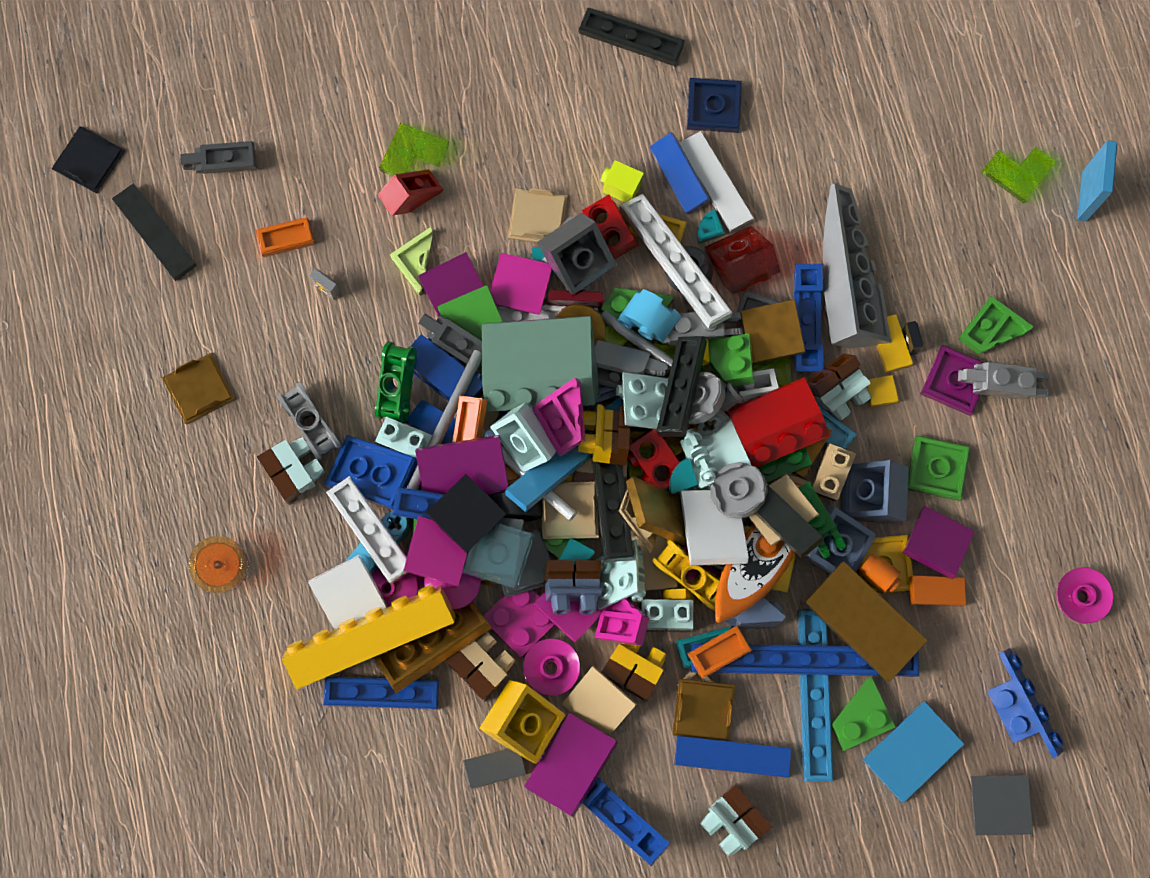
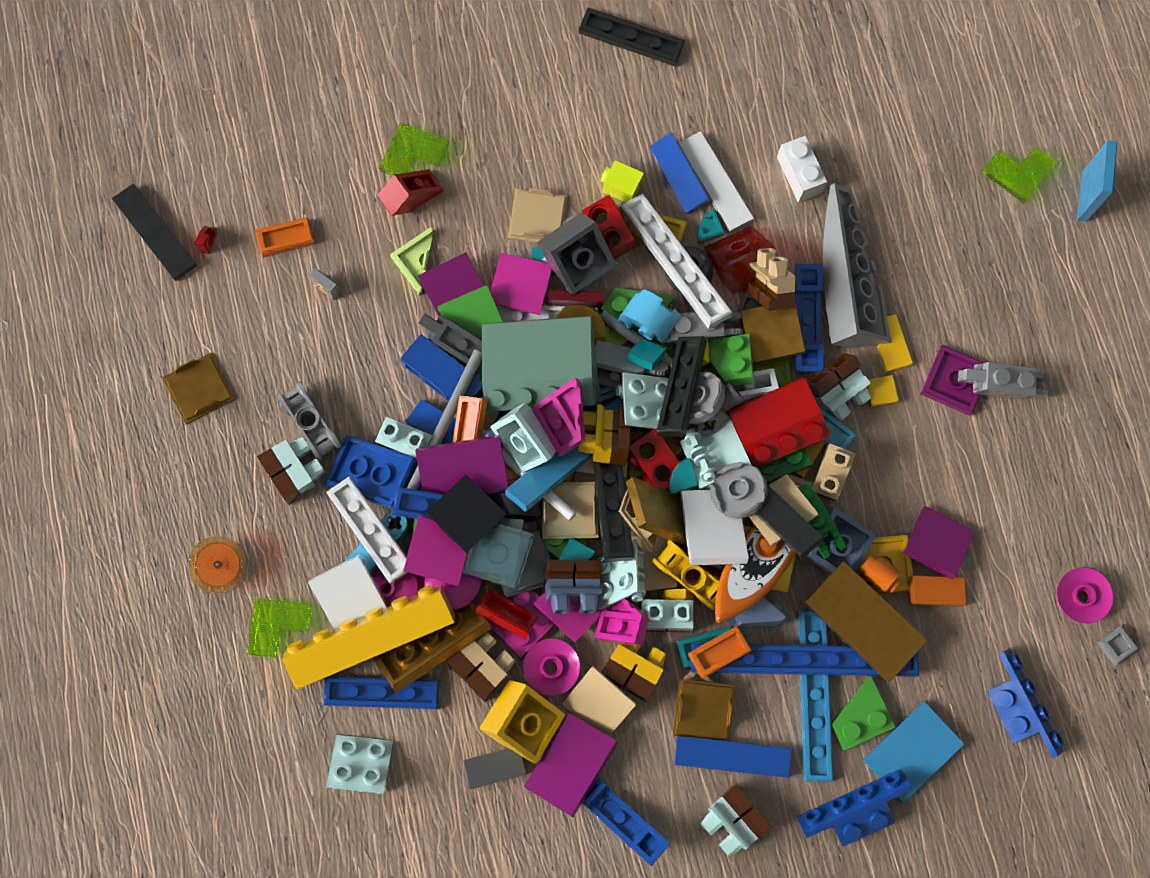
black piece [51,126,125,194] -> none
dark grey hinge [180,141,256,174] -> none
green piece [375,341,417,424] -> none
dark blue tile [687,78,742,133] -> none
sand blue slope [841,460,909,523] -> none
black tile [902,321,923,355] -> none
bright green tile [908,435,970,501] -> none
bright green wing [958,296,1033,355] -> none
dark grey piece [970,775,1033,835] -> none
none -> red tile [195,226,218,254]
none -> clear neon green tile [247,598,312,658]
none -> light aqua hinge [326,735,393,794]
none -> red tile [475,589,539,639]
none -> teal tile [627,338,666,371]
none -> tan hips [748,248,795,311]
none -> white brick [777,136,827,203]
none -> blue bracket [797,769,913,846]
none -> light grey tile [1096,625,1138,665]

